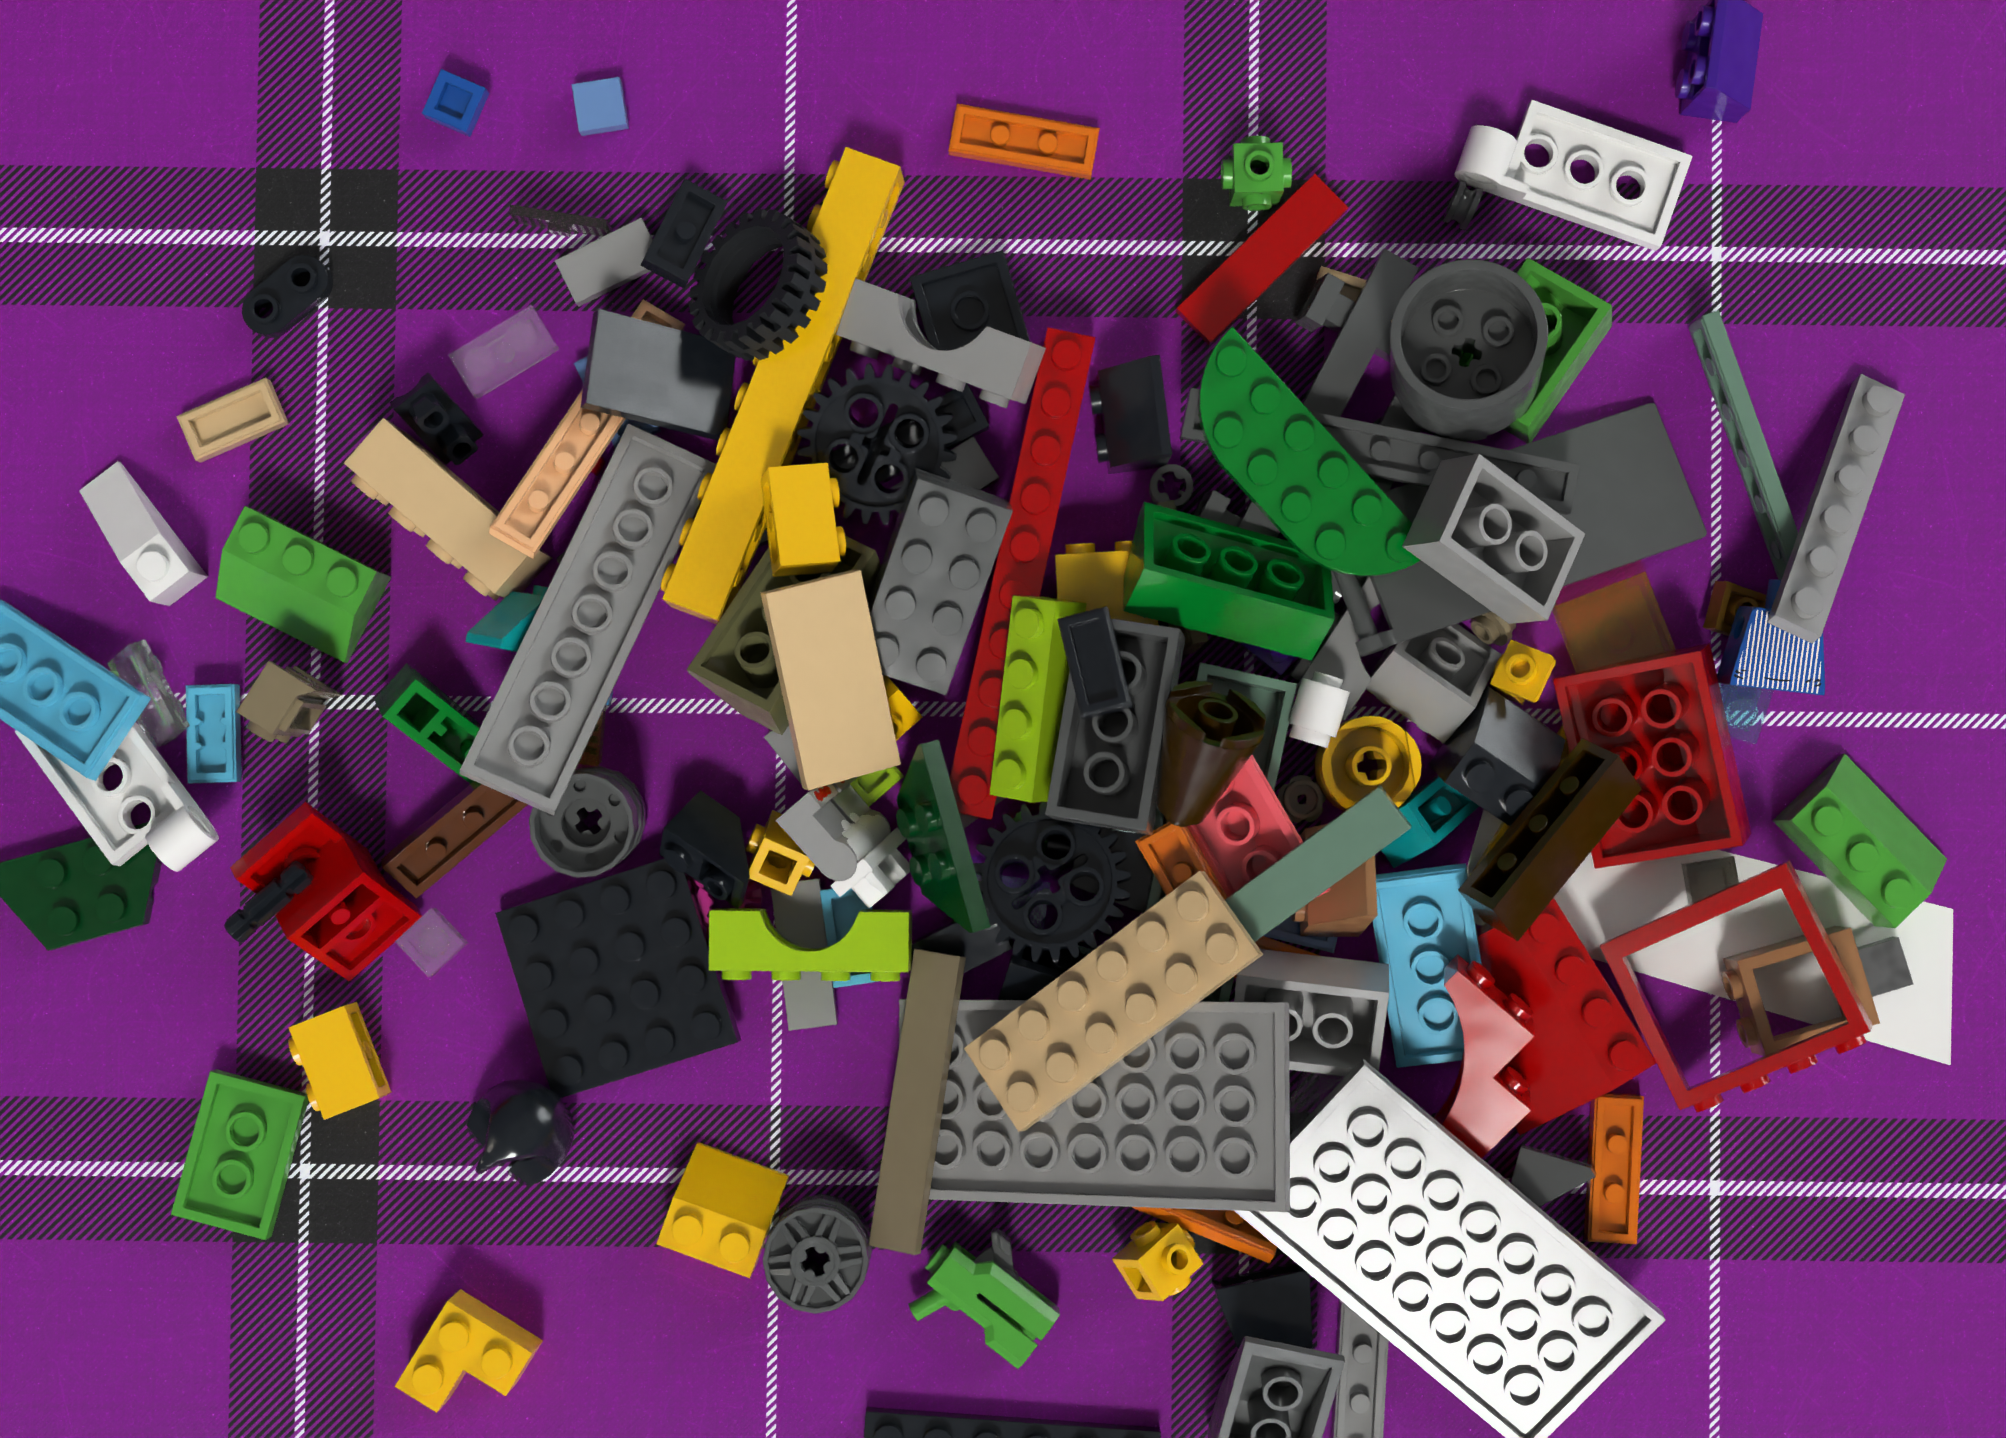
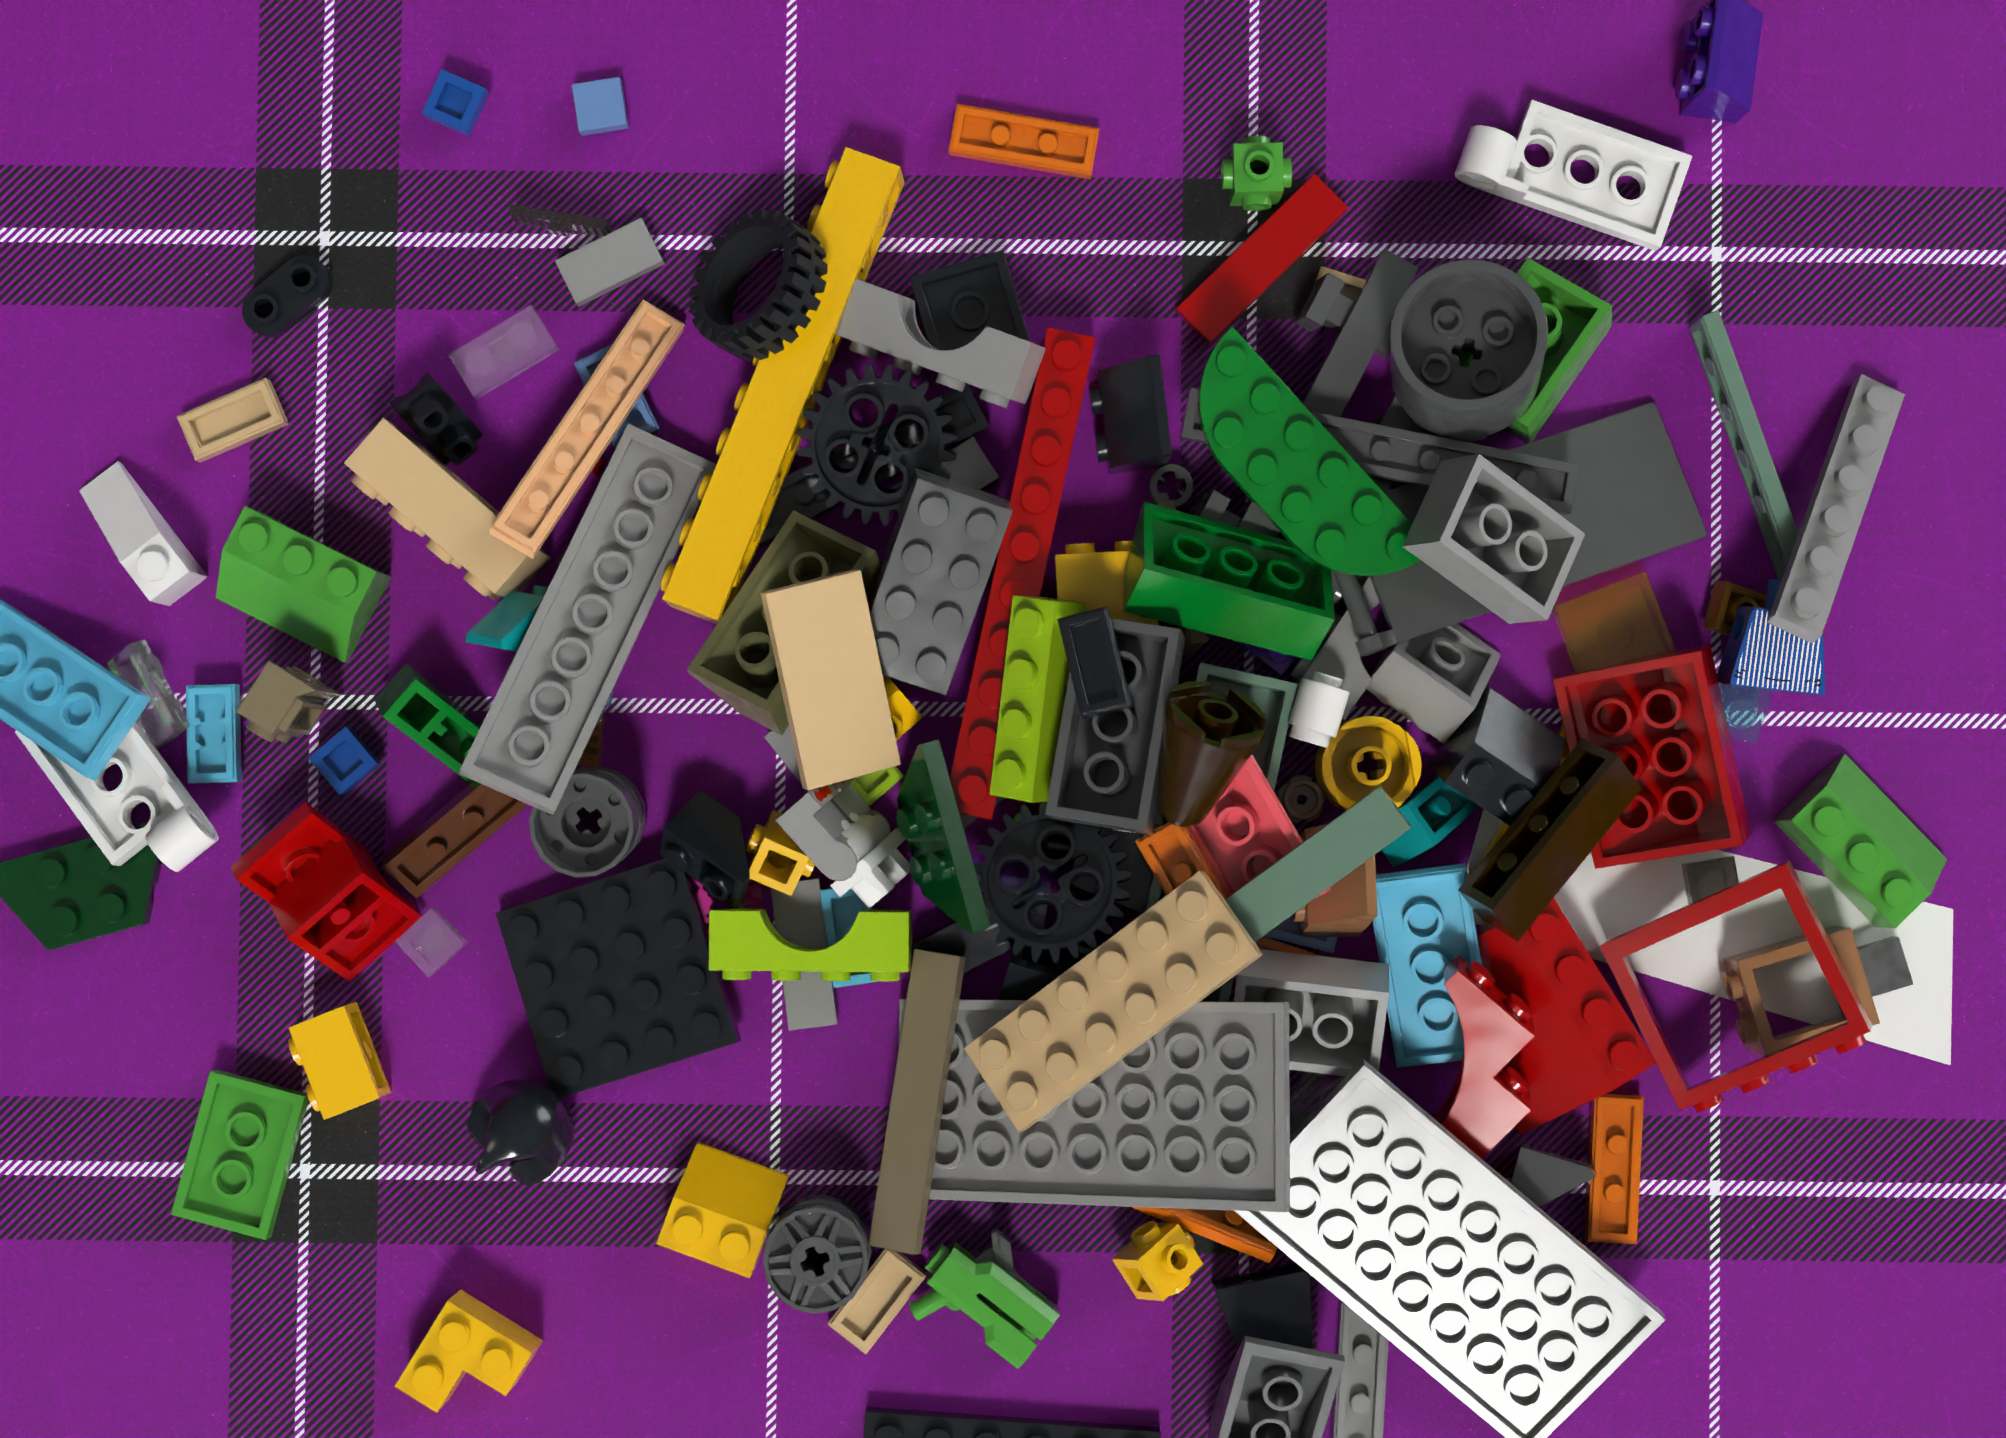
black axle [224,861,313,943] -> none
tile [581,309,736,441] -> none
black plate [640,178,728,288] -> none
yellow brick [761,463,846,577] -> none
dark grey bush [1443,180,1483,231] -> none
dark tan plate [1471,612,1516,646] -> none
yellow bracket [1490,640,1556,705] -> none
none -> blue plate [309,726,382,795]
none -> tan tile [827,1249,927,1354]

